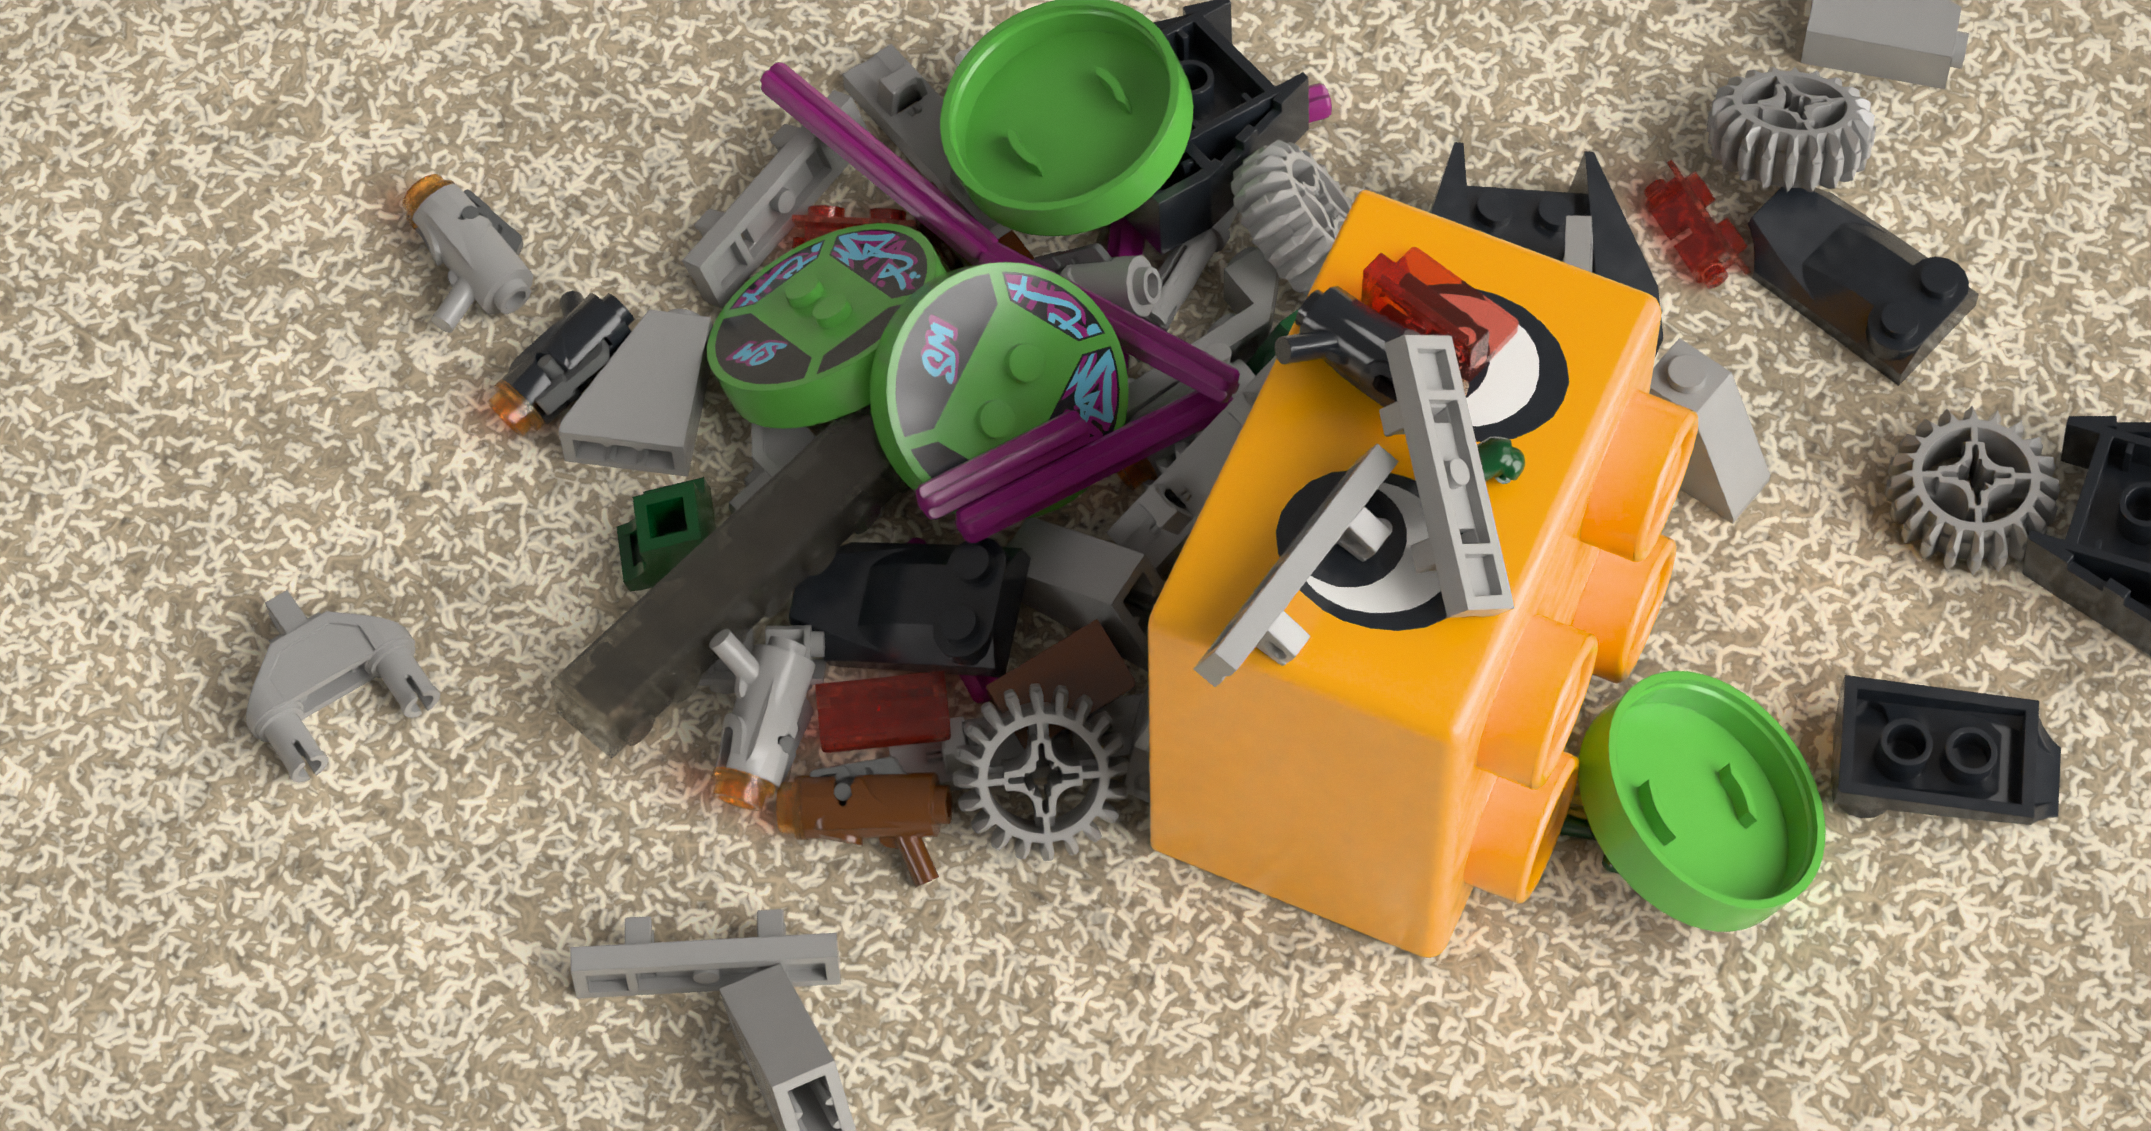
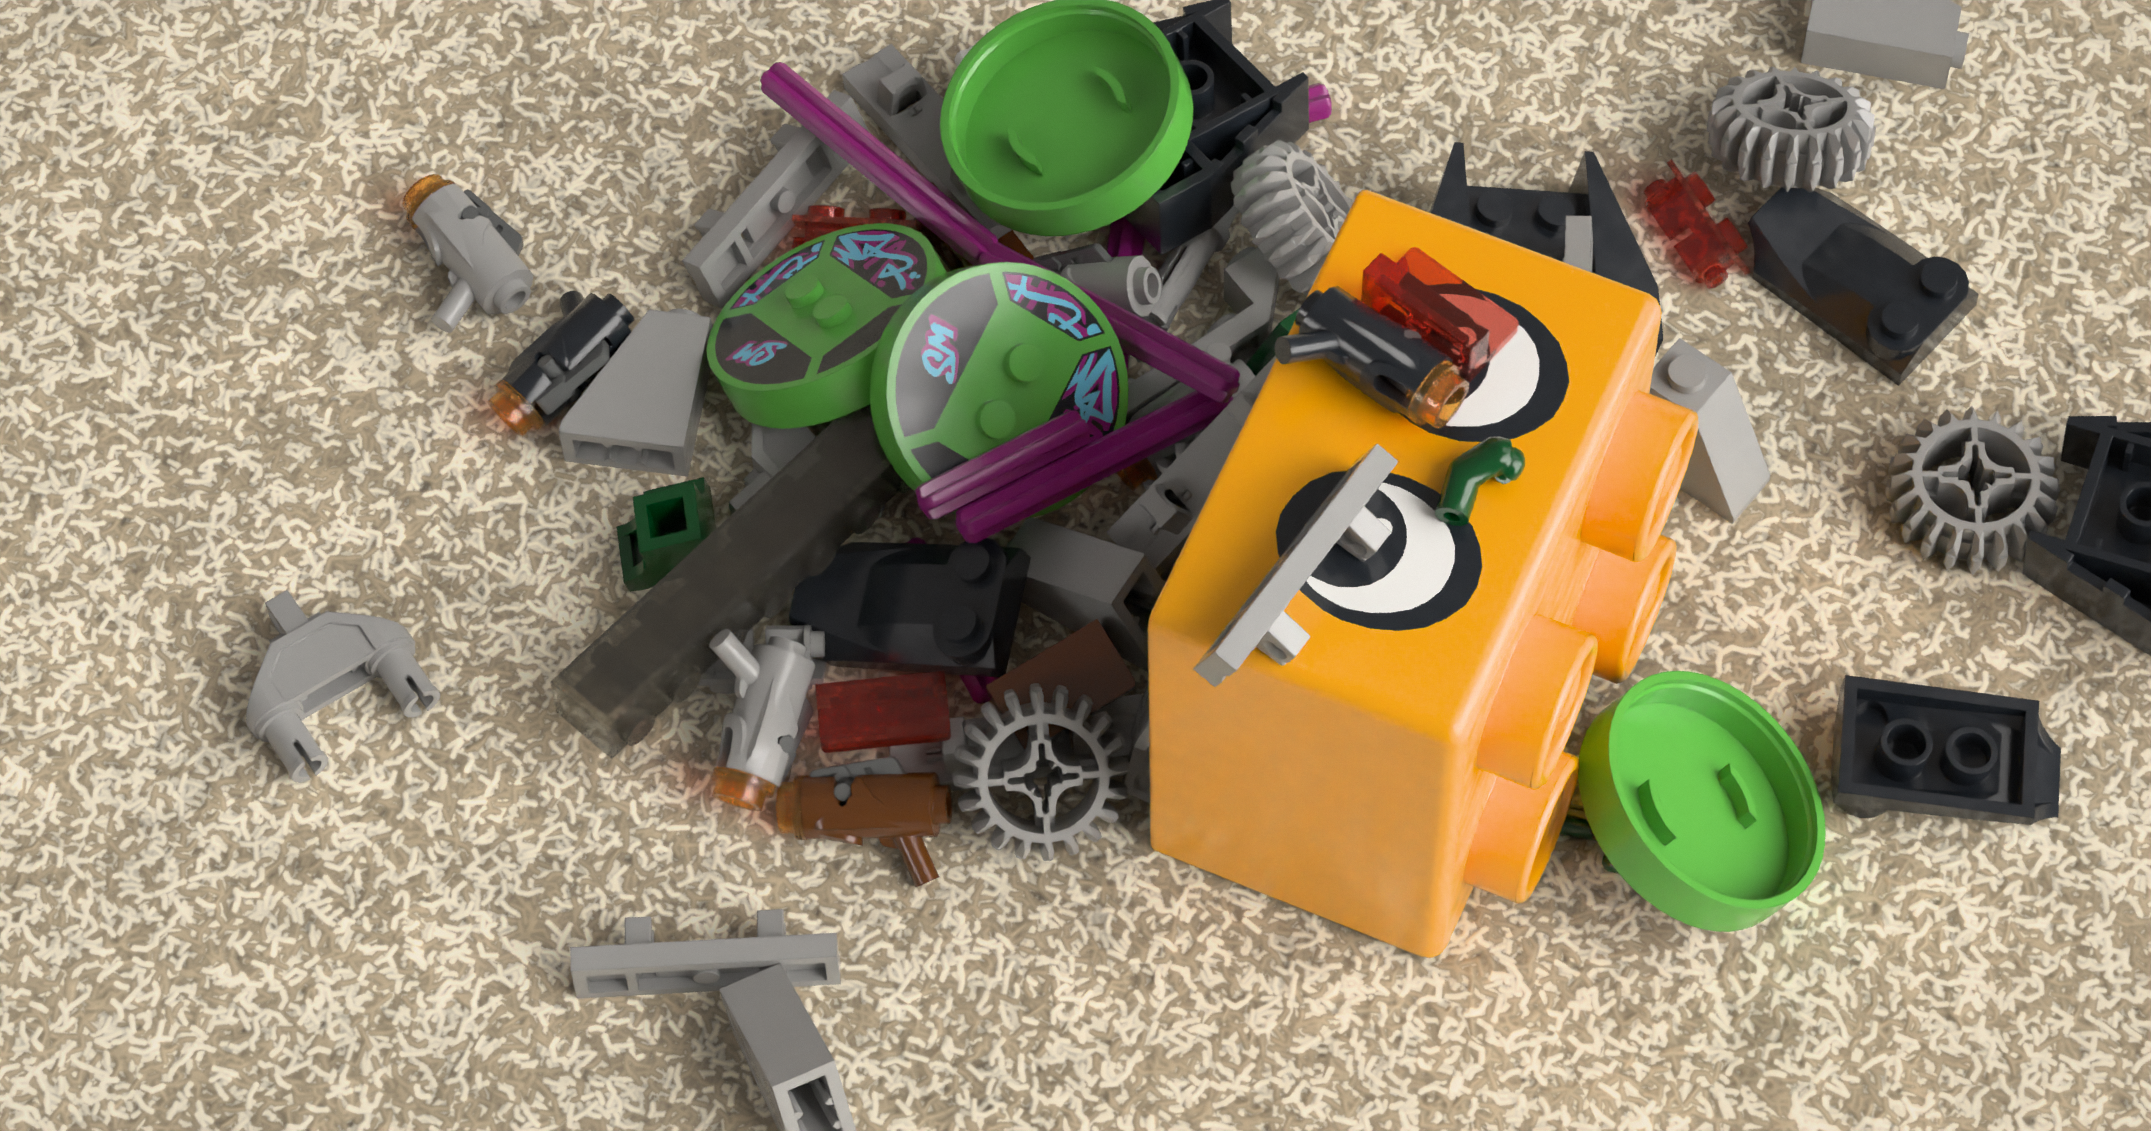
light grey hinge [1379,335,1515,618] -> none

